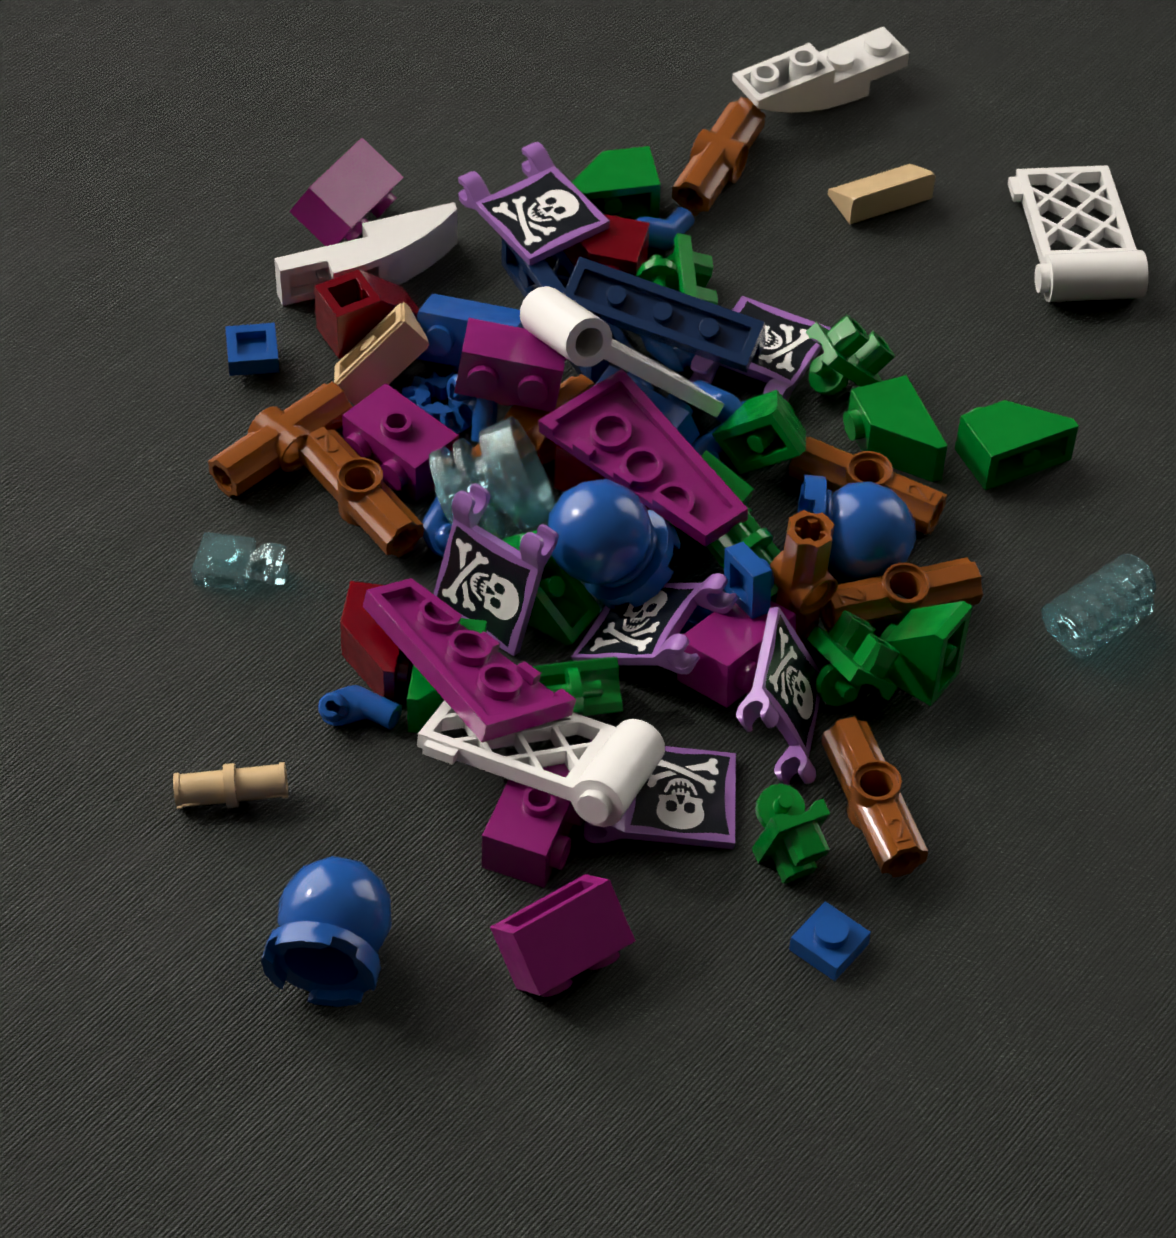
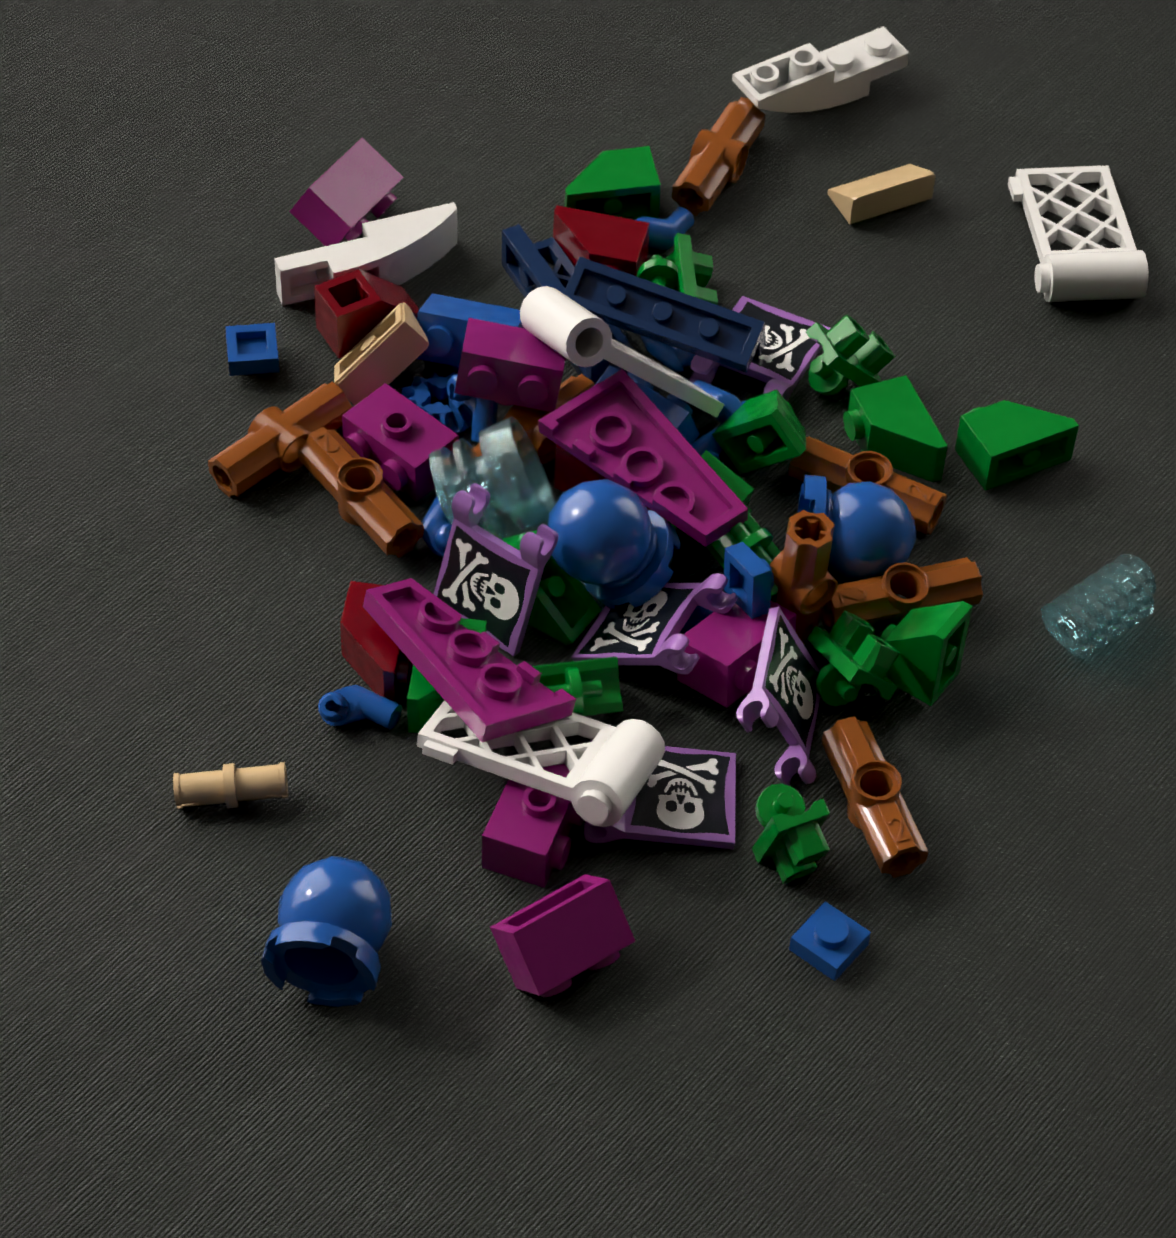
clear light blue plate [191,532,289,591] -> none
flag [458,142,610,266] -> none

